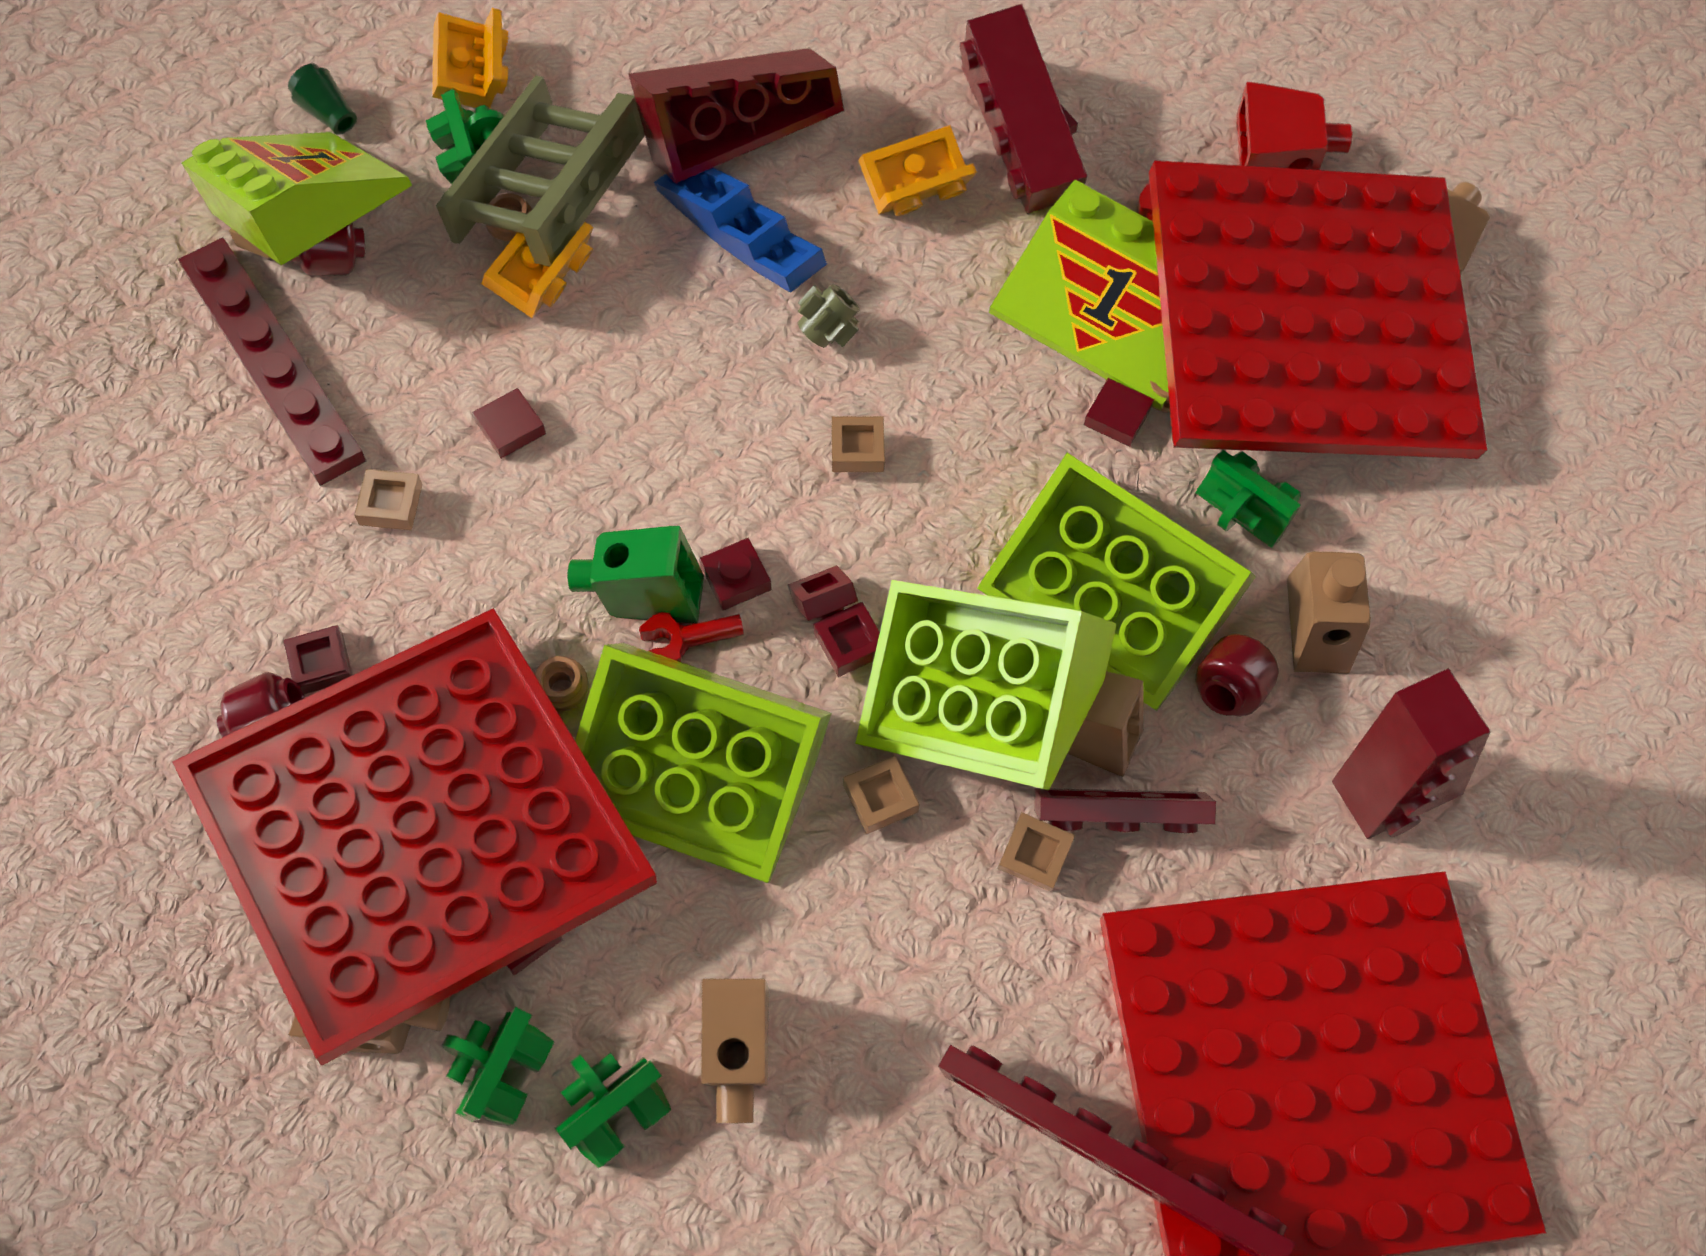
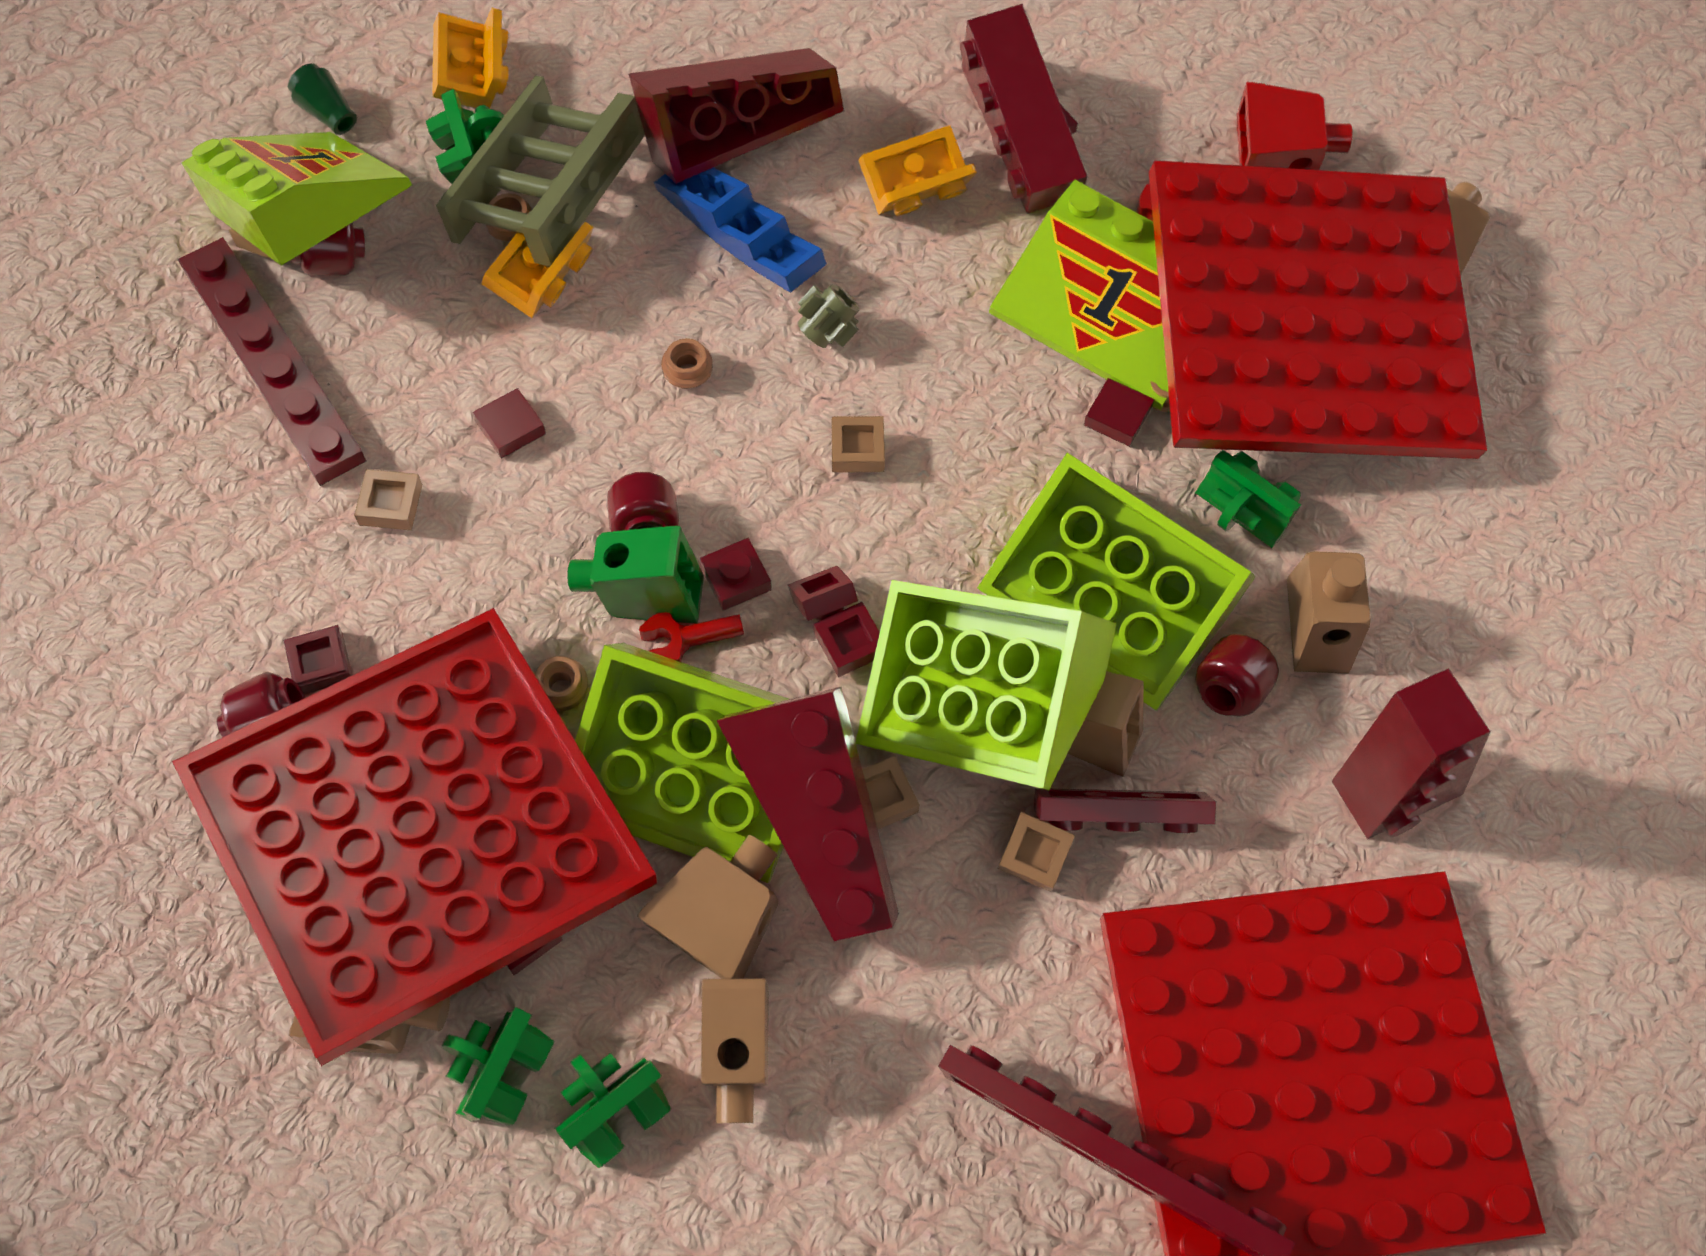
none -> dark red head [607,472,679,532]
none -> medium nougat torso [637,835,779,979]
none -> nougat plate [661,338,713,388]
none -> dark red wedge [716,687,899,942]

